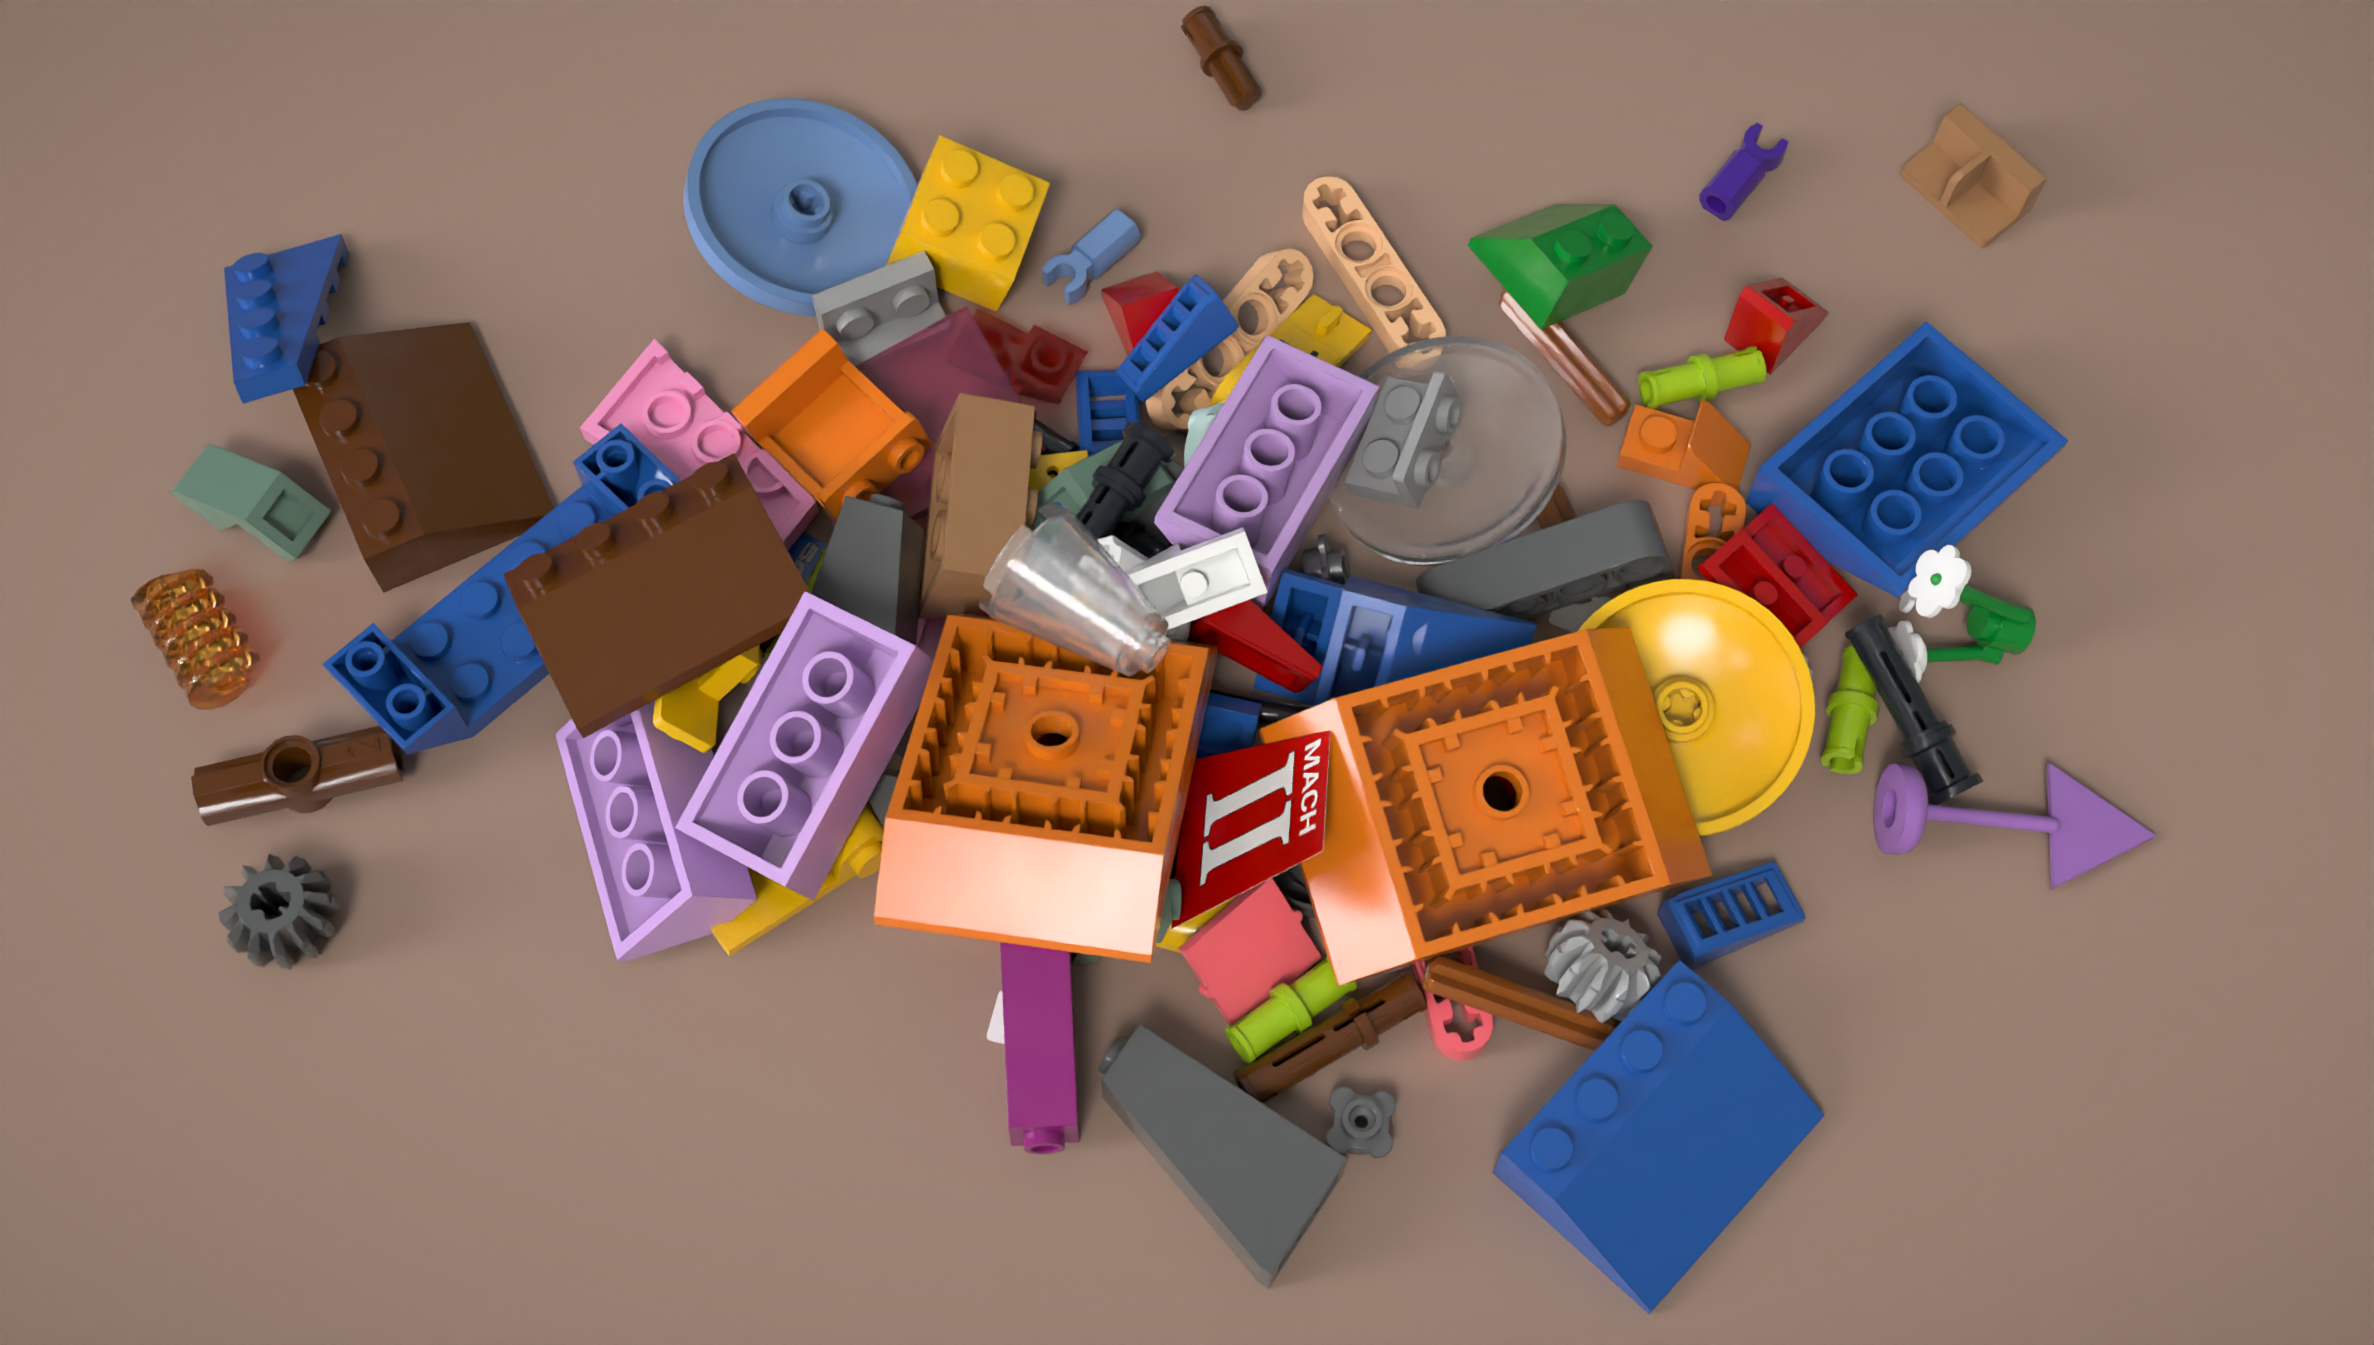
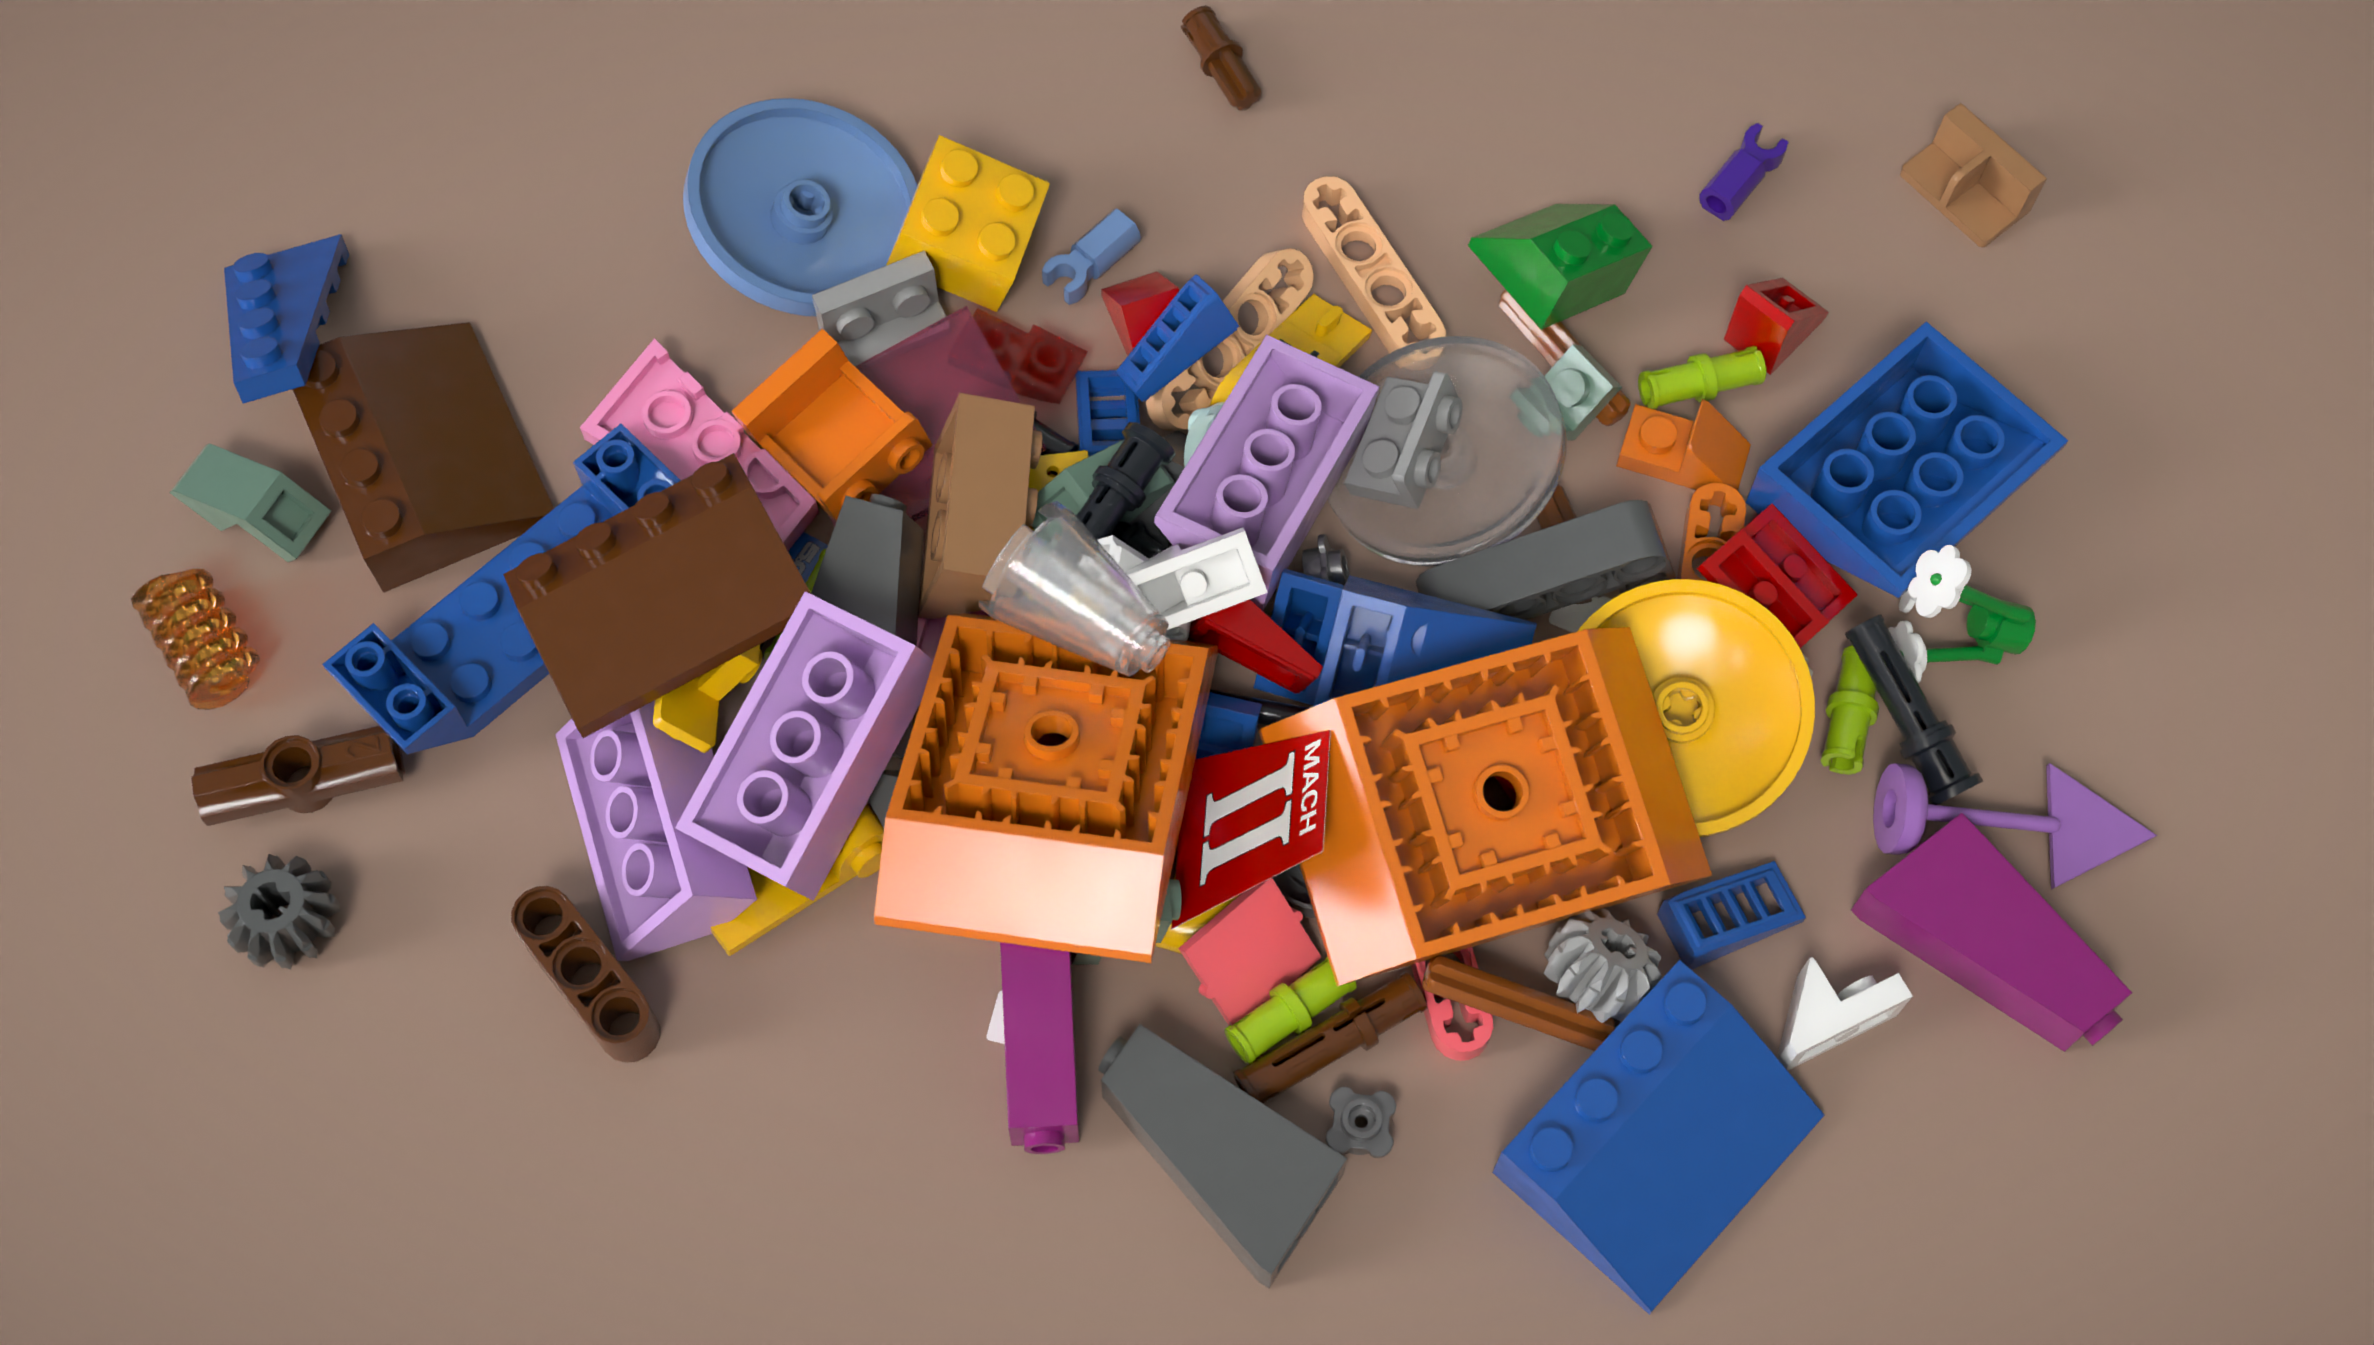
none -> reddish brown beam [511,886,660,1063]
none -> sand green bracket [1512,345,1622,441]
none -> white slope [1777,957,1913,1071]
none -> magenta slope [1851,813,2132,1052]

